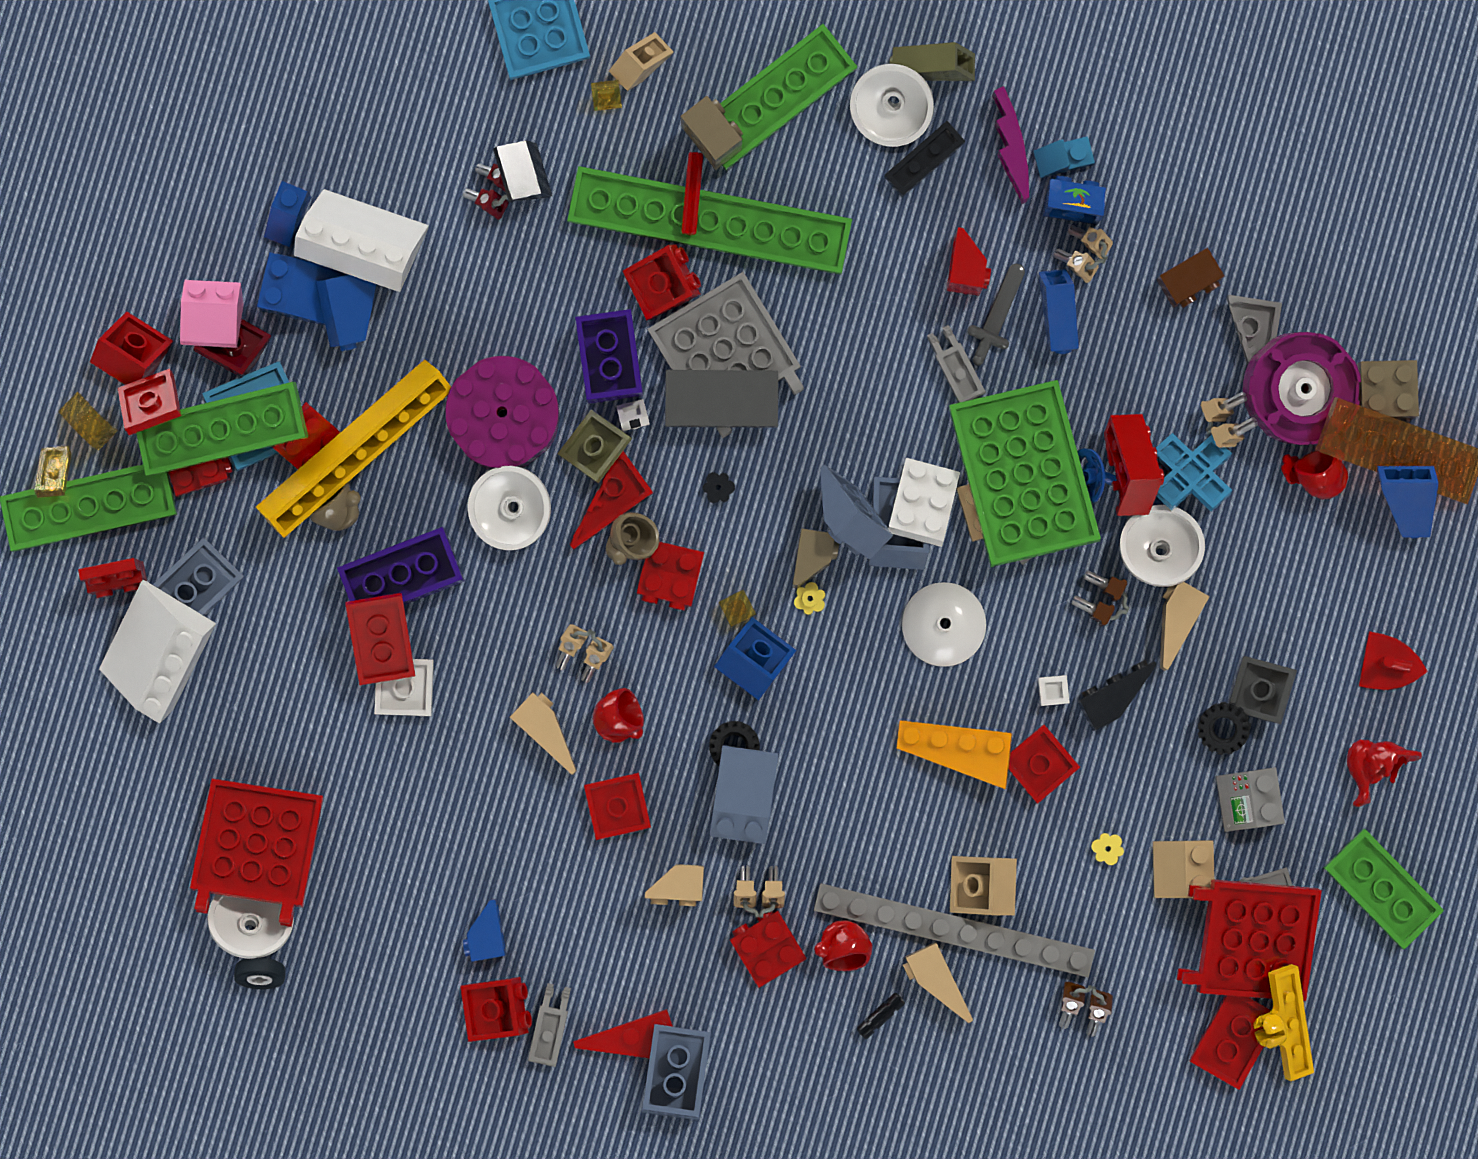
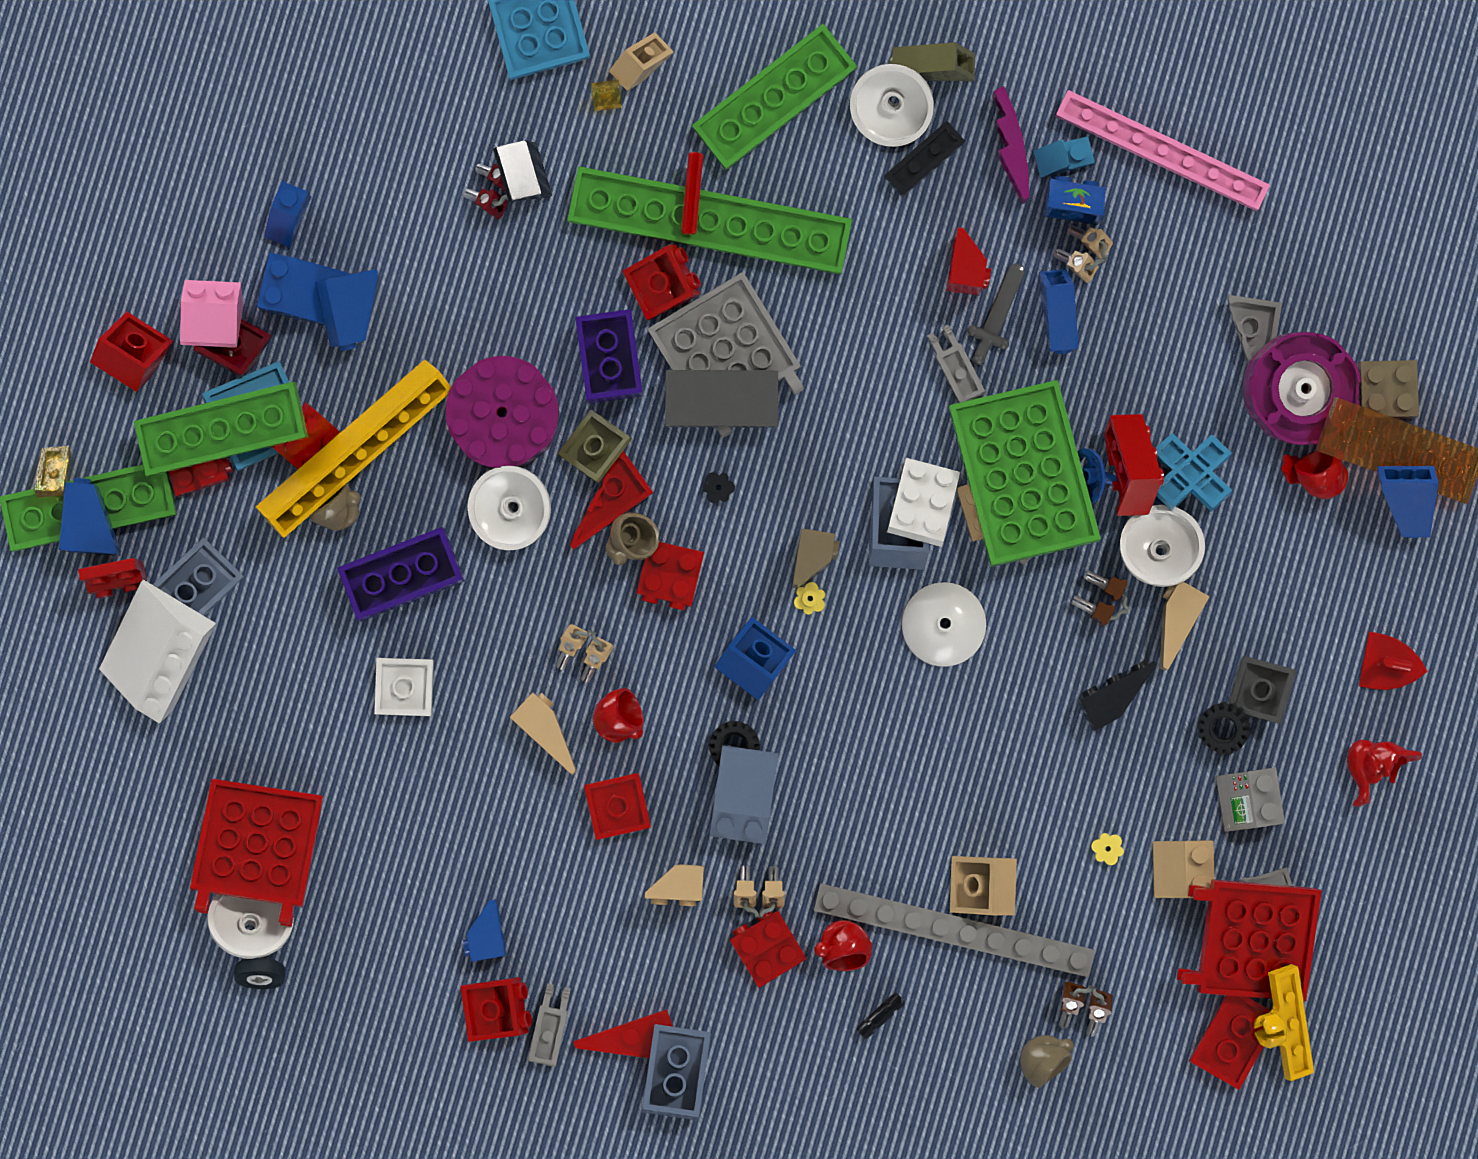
clear yellow slope [58,391,118,451] -> none
plate [118,368,181,435] -> none
white slope [294,189,429,292] -> none
red plate [345,593,415,686] -> none
white plate [616,399,650,431] -> none
dark tan brick [680,96,743,170] -> none
clear yellow plate [718,590,756,627] -> none
sand blue slope [820,464,893,559] -> none
light orange wing [897,720,1012,789] -> none
tan slope [903,942,973,1023] -> none
red plate [1008,724,1080,804] -> none
white plate [1038,675,1070,706] -> none
reddish brown brick [1156,247,1225,308] -> none
tan piece [1200,392,1258,448] -> none
bright green plate [1323,829,1444,950] -> none
none -> blue slope [59,478,121,556]
none -> dark tan piece [1020,1035,1074,1088]
none -> bright pink plate [1055,90,1270,212]

